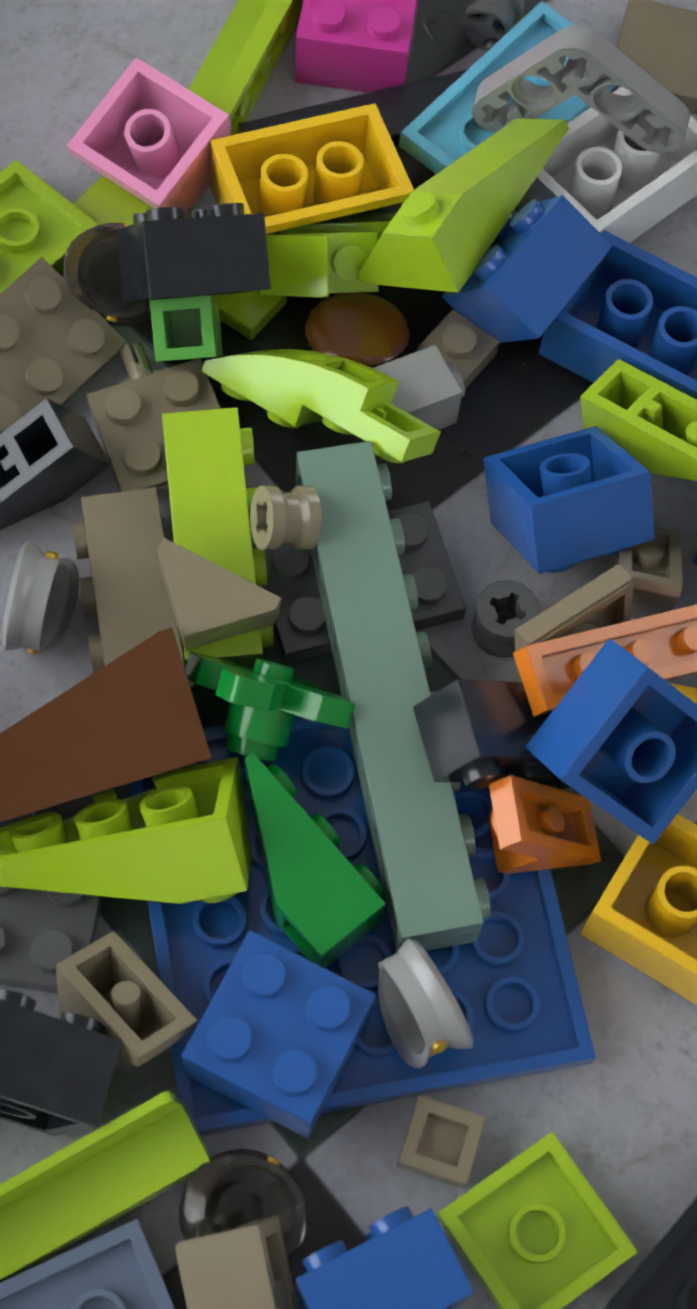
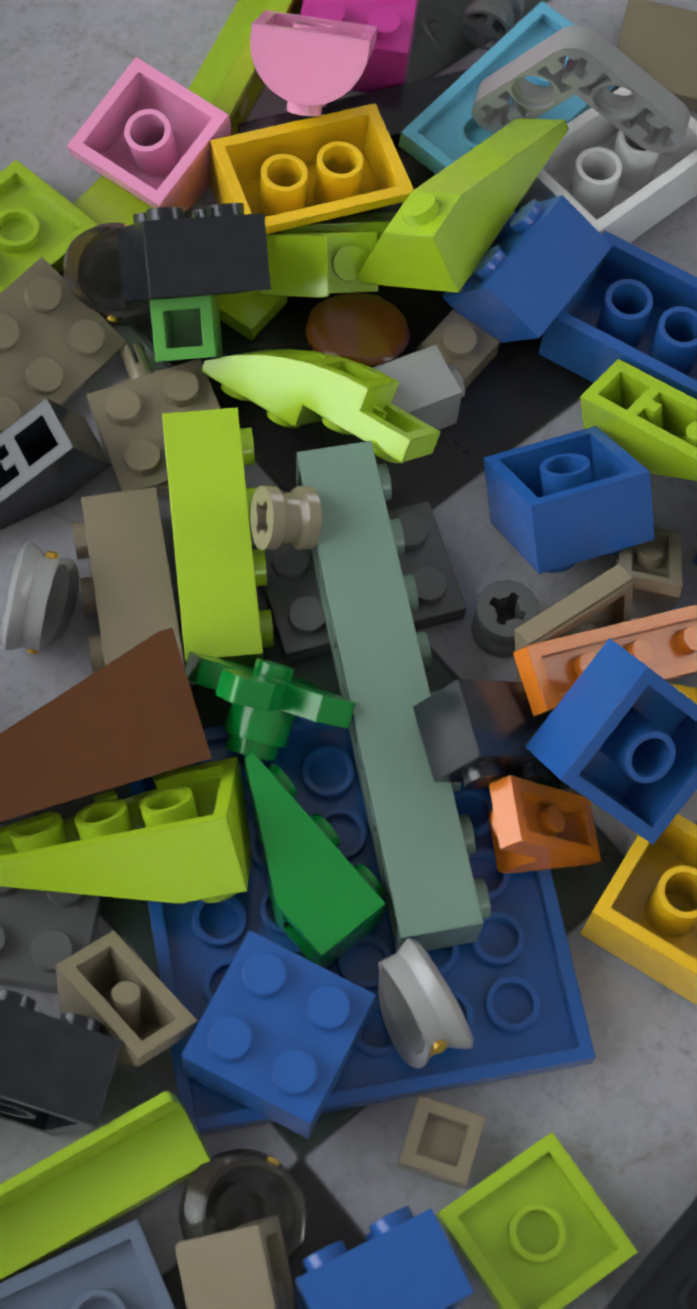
dark tan slope [157,537,281,651] -> none
none -> bright pink brick [250,10,378,116]

